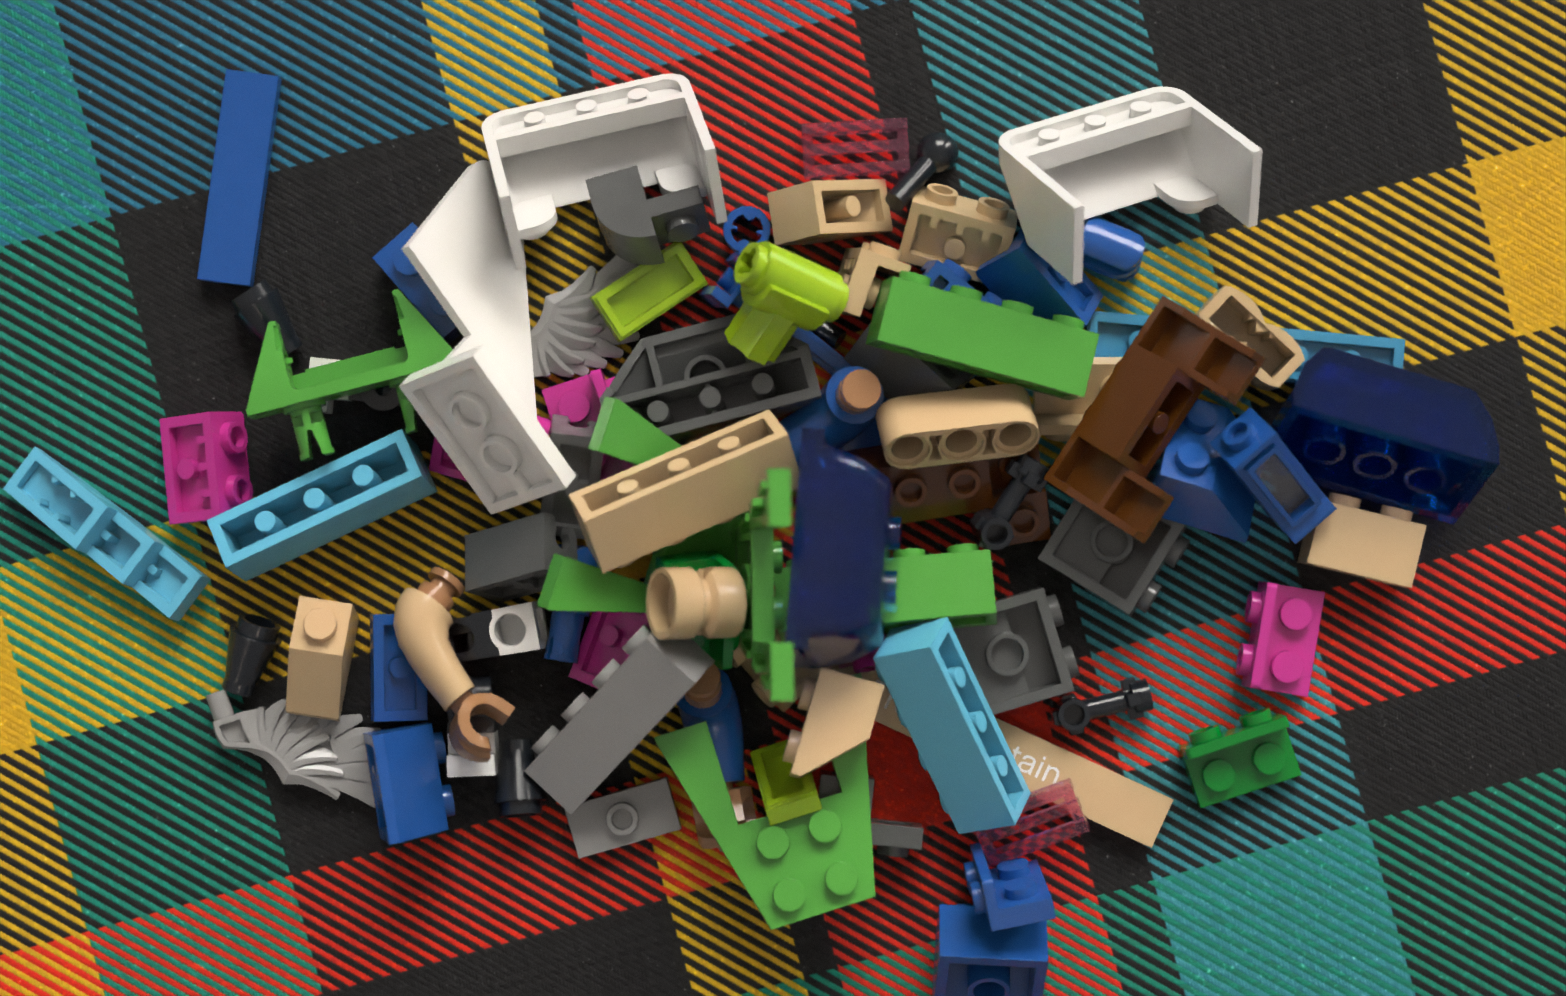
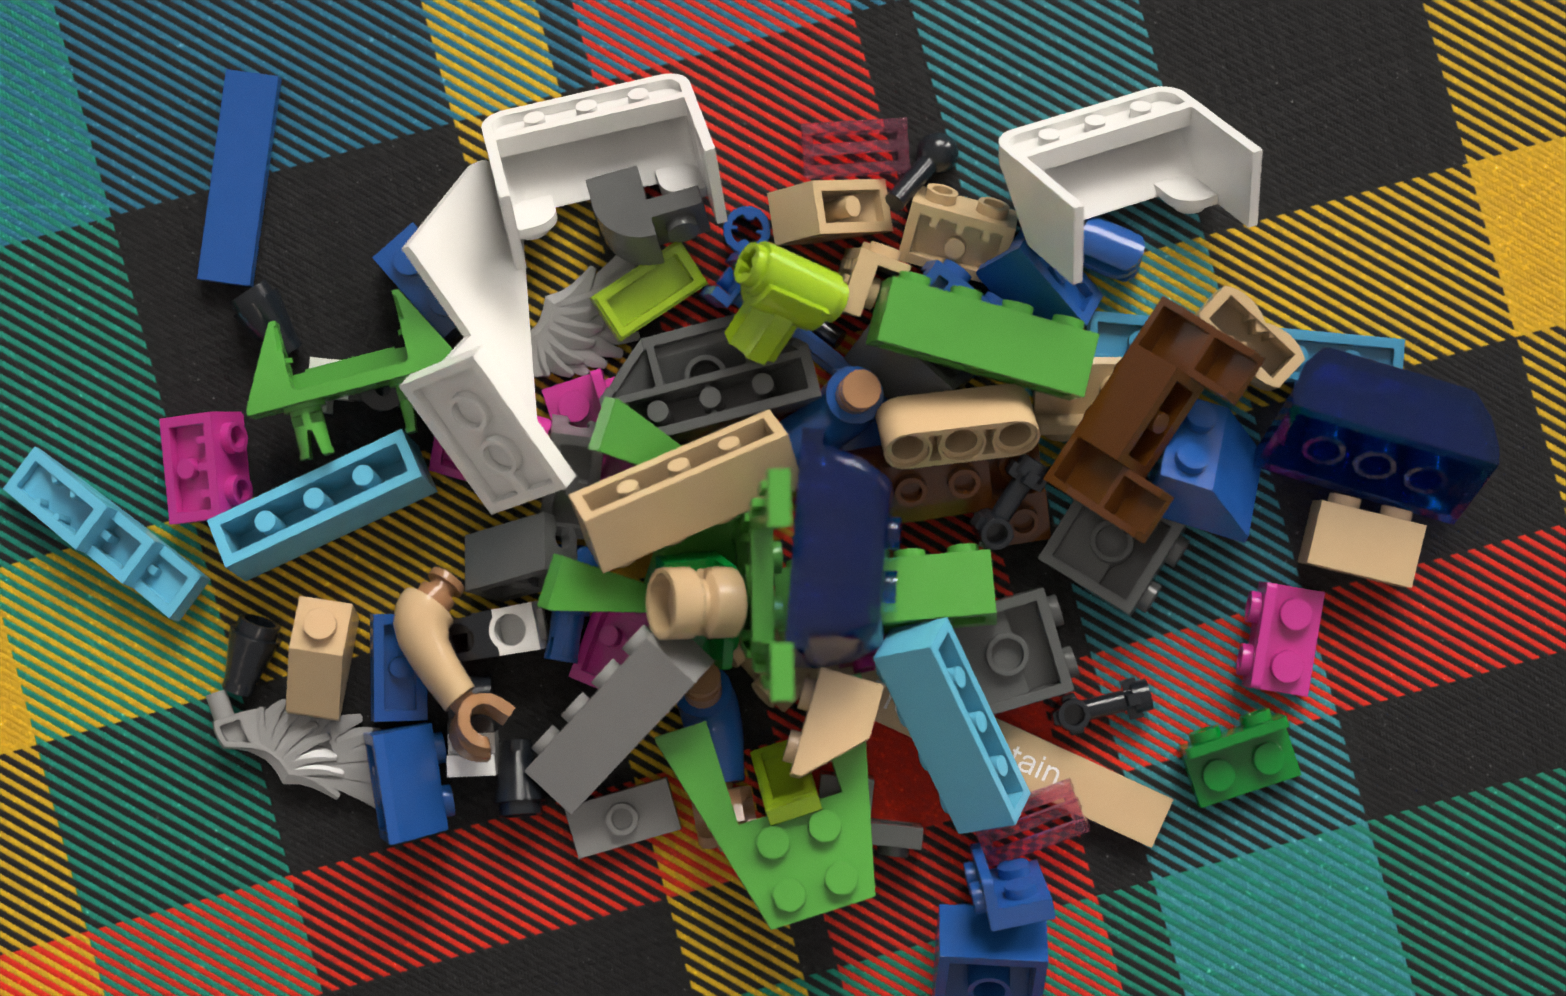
blue window [1209,407,1337,544] -> none

